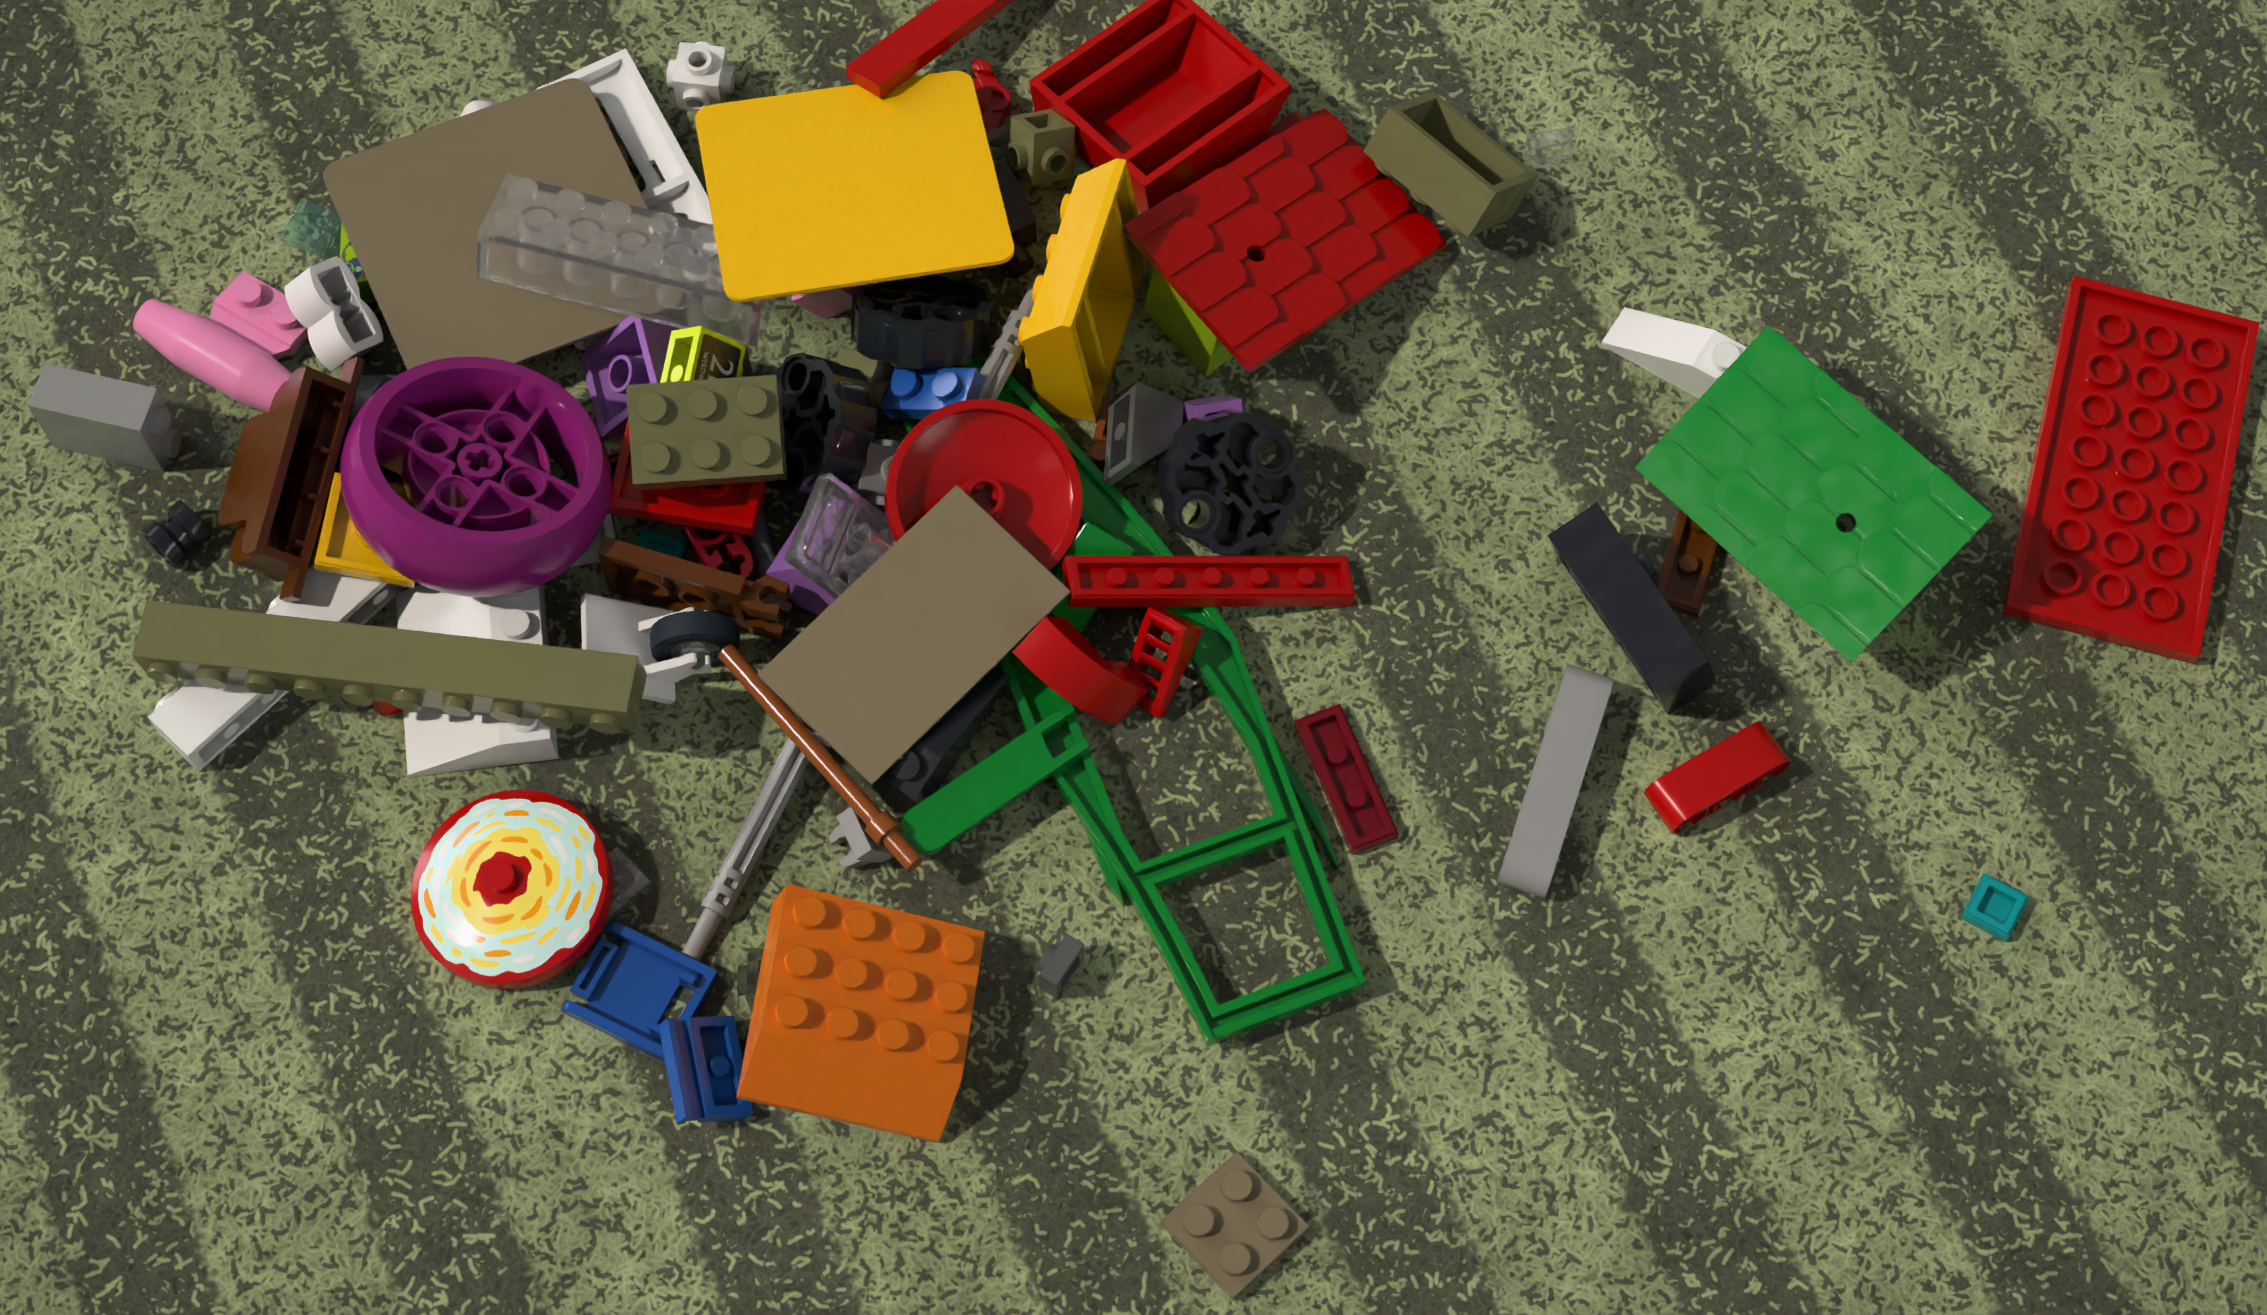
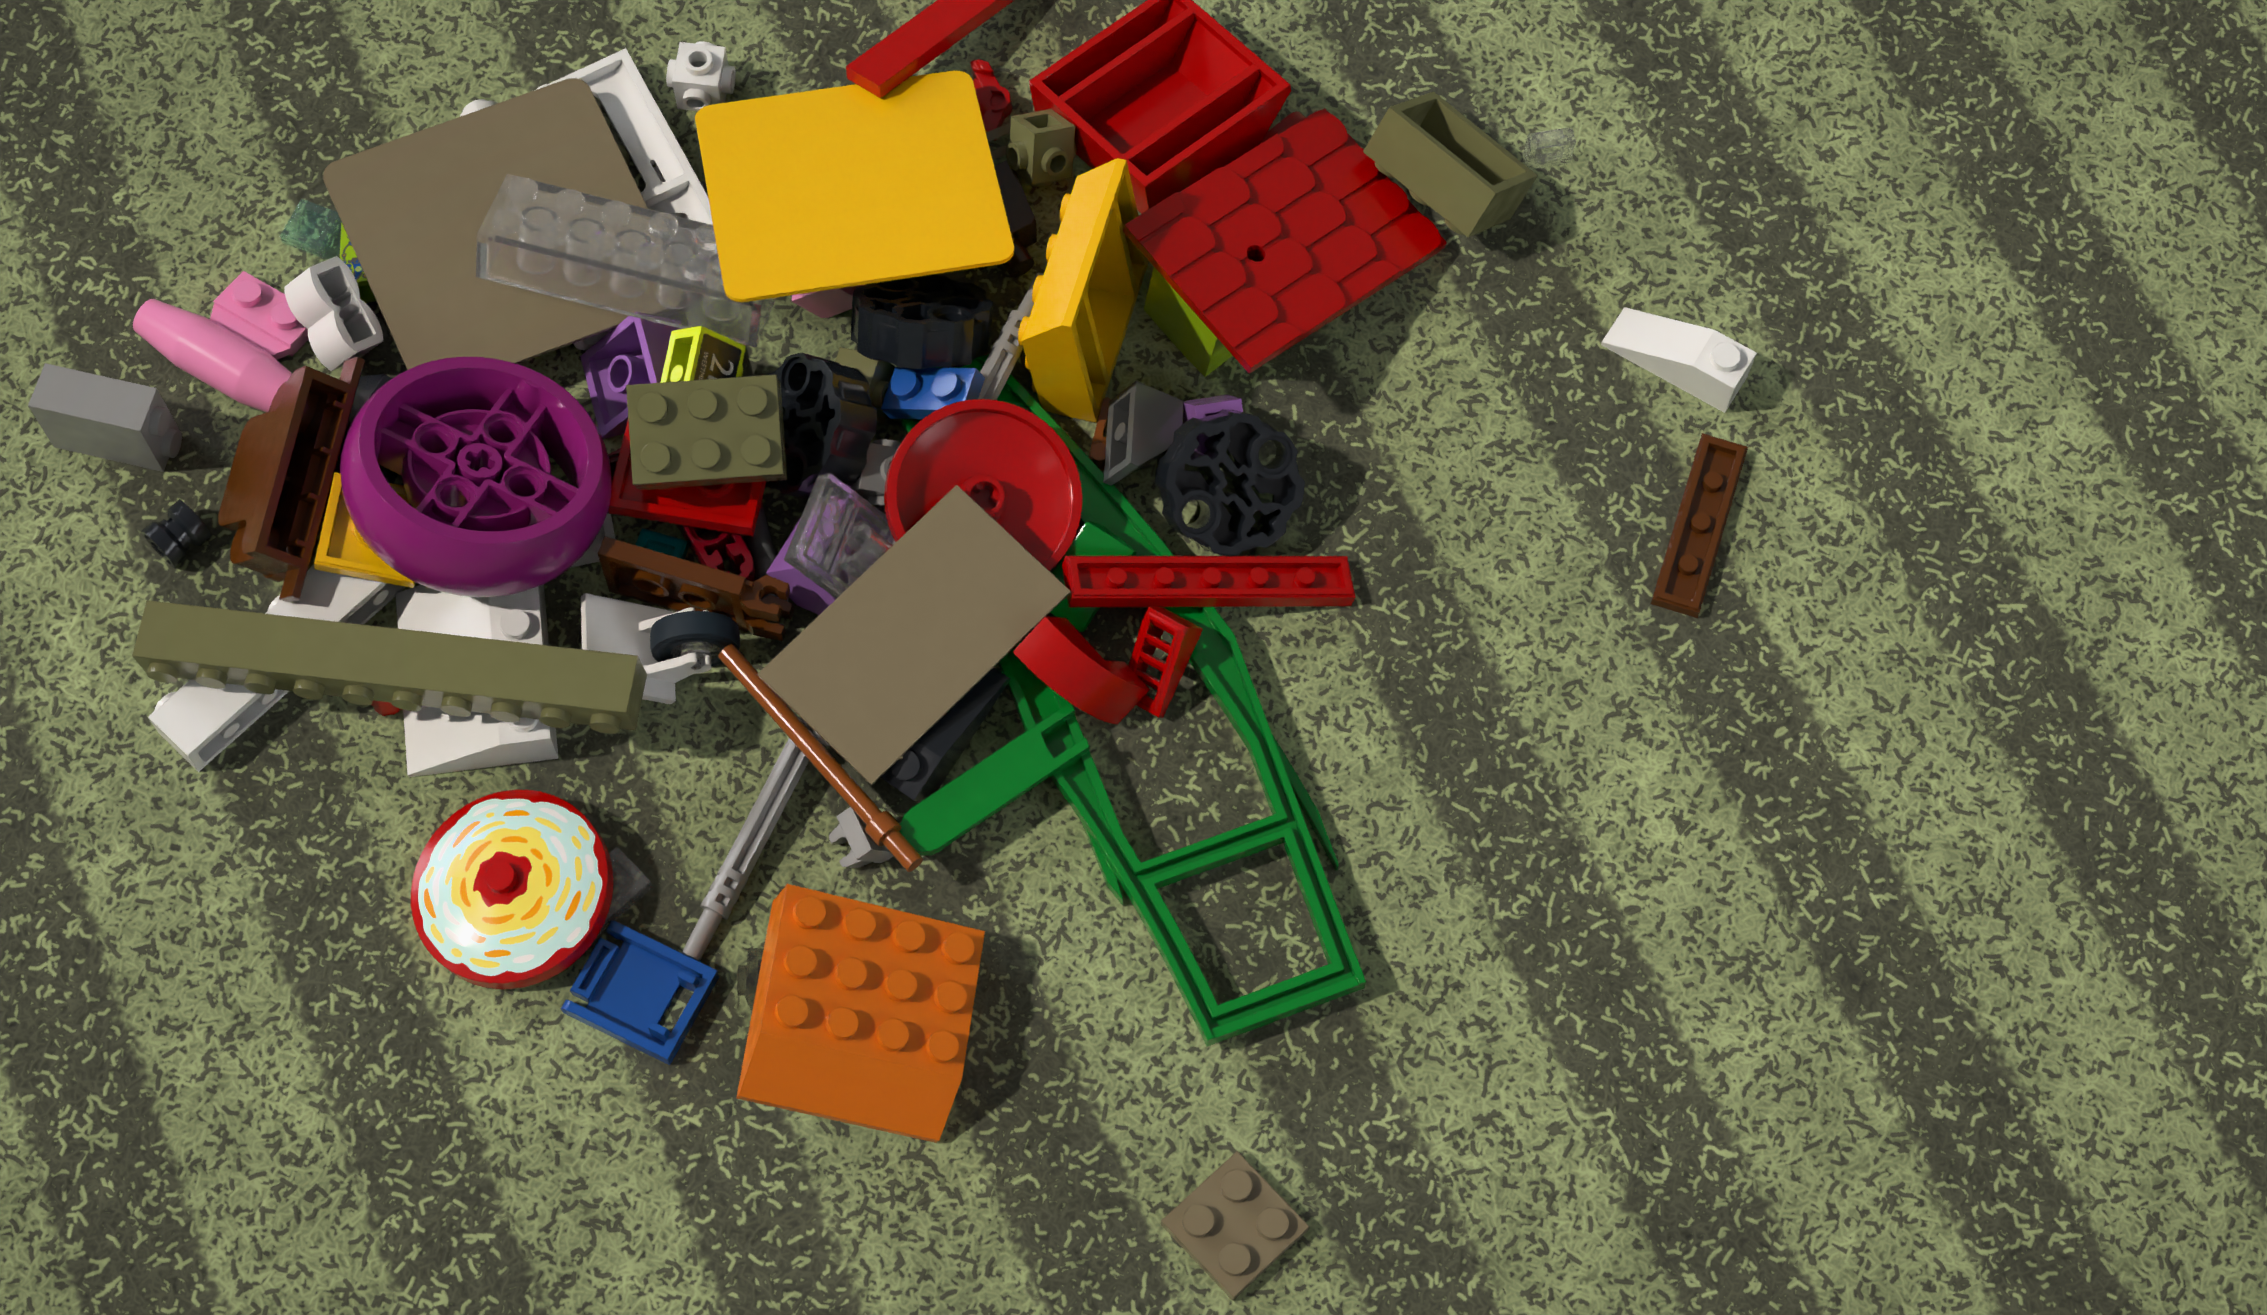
blue plate [658,1016,753,1124] -> none
dark grey plate [1036,934,1084,999] -> none
dark red tile [1294,704,1399,855] -> none
light grey beam [1496,664,1614,898] -> none
black brick [1547,502,1717,715] -> none
green piece [1635,325,1993,663] -> none
red beam [1644,721,1791,835] -> none
teal tile [1960,873,2029,942] -> none
red plate [2002,275,2260,664] -> none

